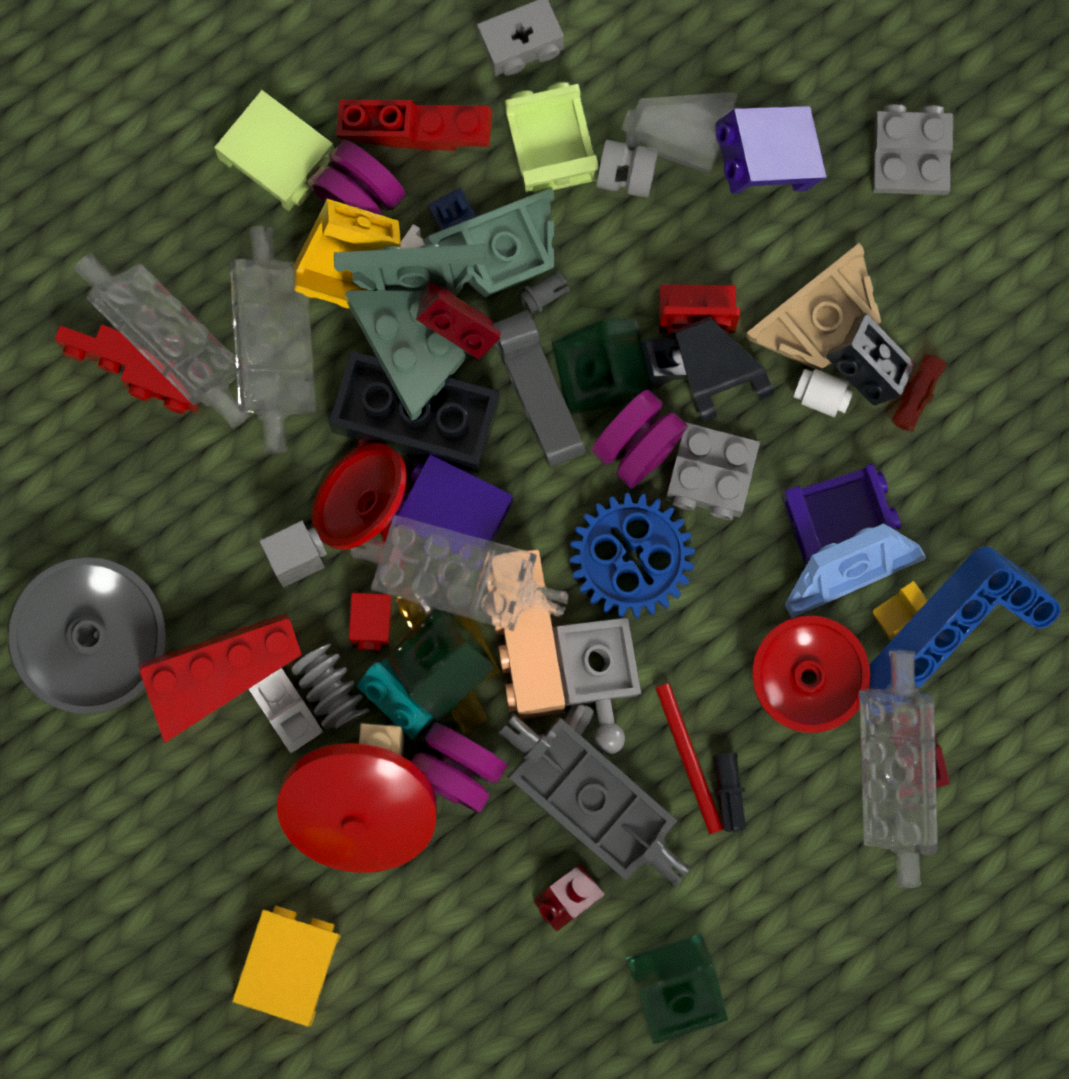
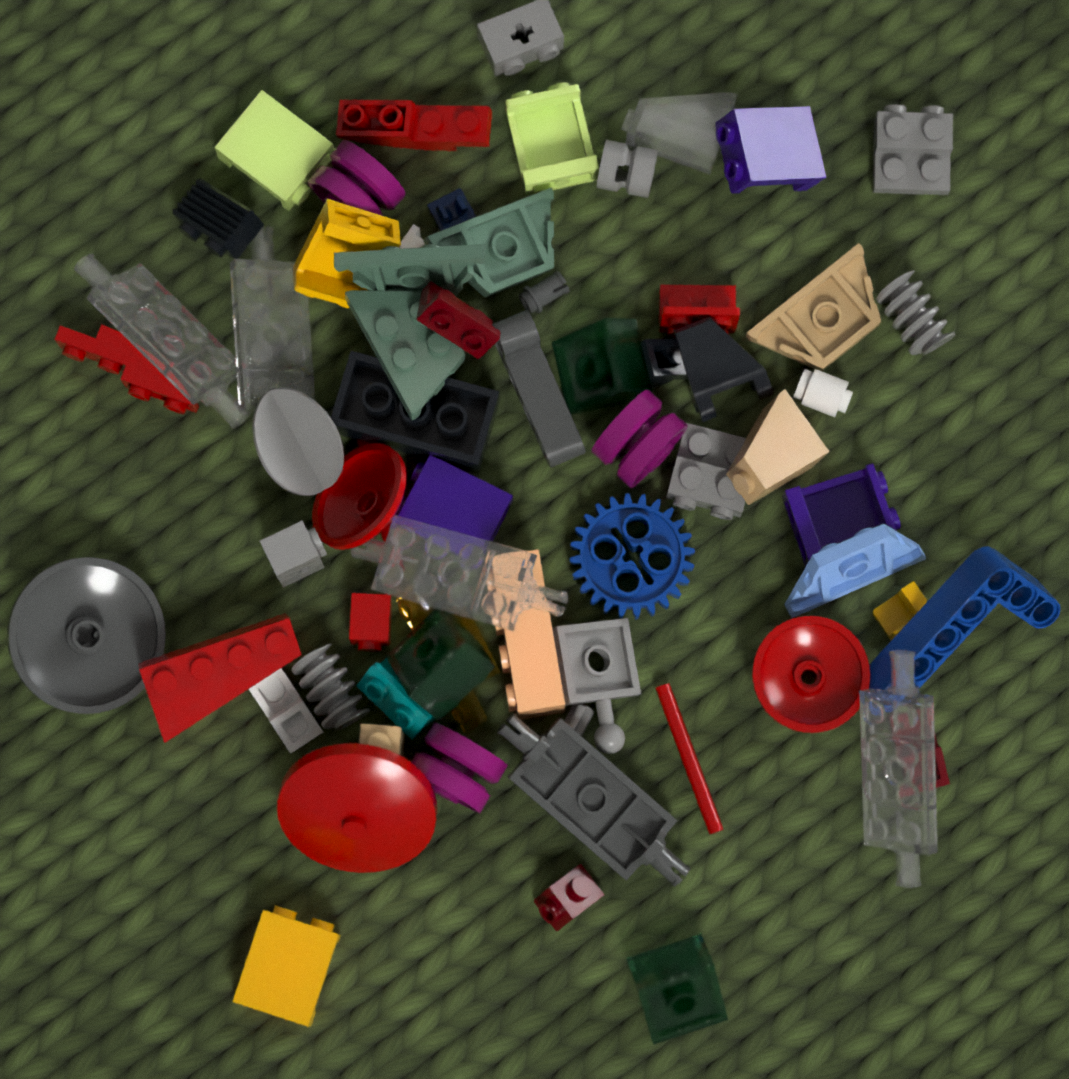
black axle [713,753,746,832] -> none
black bracket [826,313,915,406] -> none
clear red pin [891,354,947,432] -> none
none -> black brick [172,178,264,261]
none -> light grey piece [252,387,344,496]
none -> tan slope [726,389,830,506]
none -> light grey piece [876,270,956,355]

